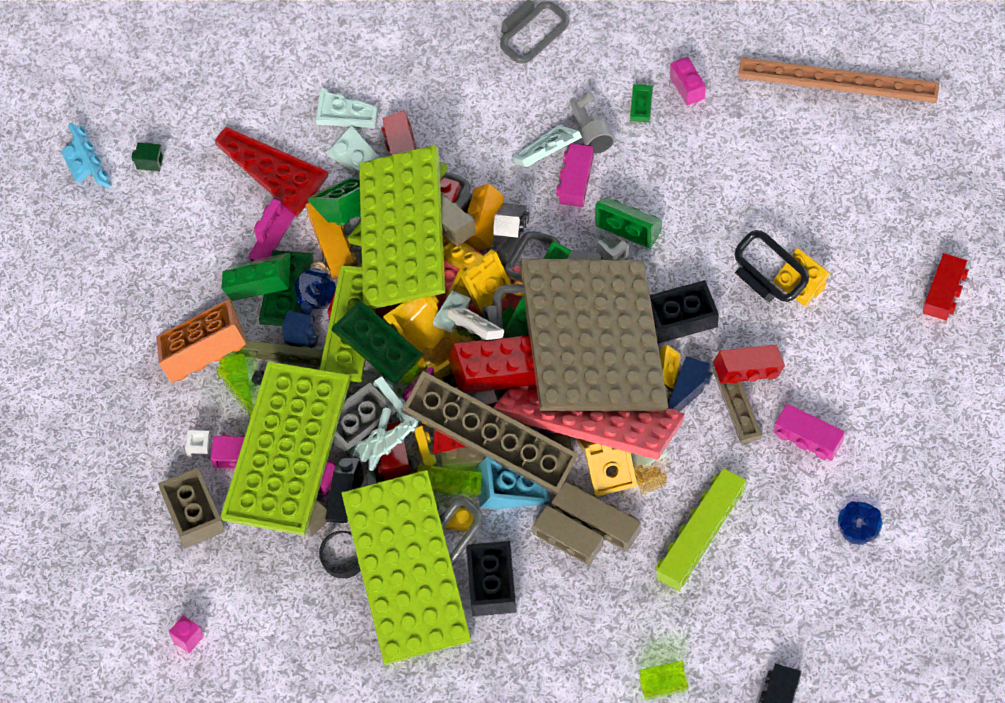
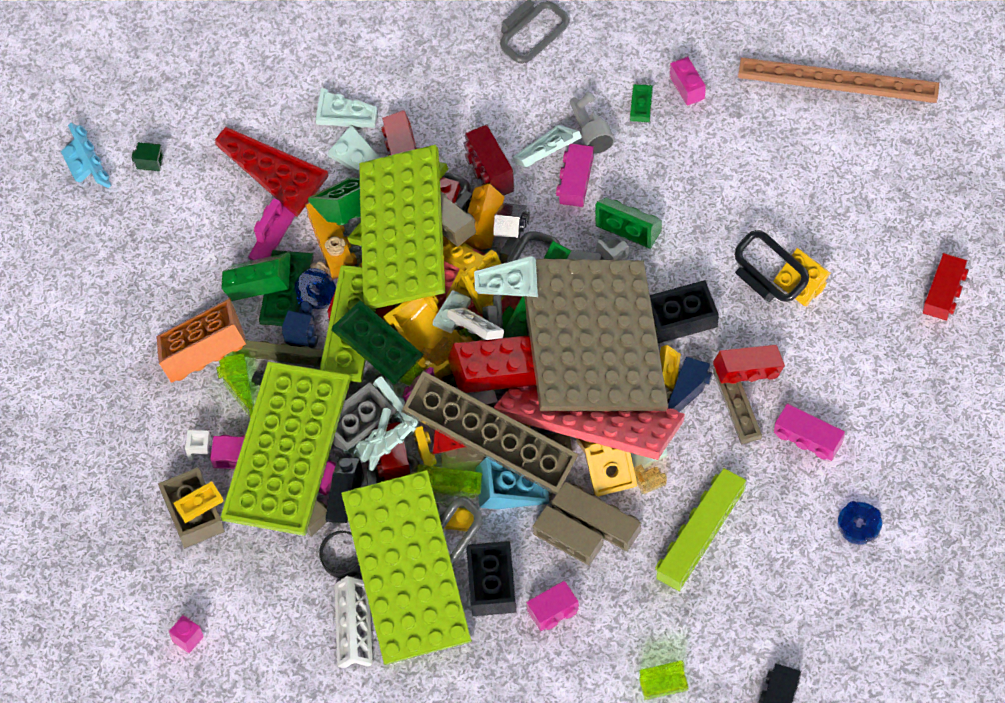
none -> yellow plate [174,481,224,523]
none -> tan plate [325,236,345,256]
none -> white fence [334,576,373,668]
none -> dark red brick [464,124,514,196]
none -> light aqua wing [474,256,538,297]
none -> dark pink brick [526,580,579,631]

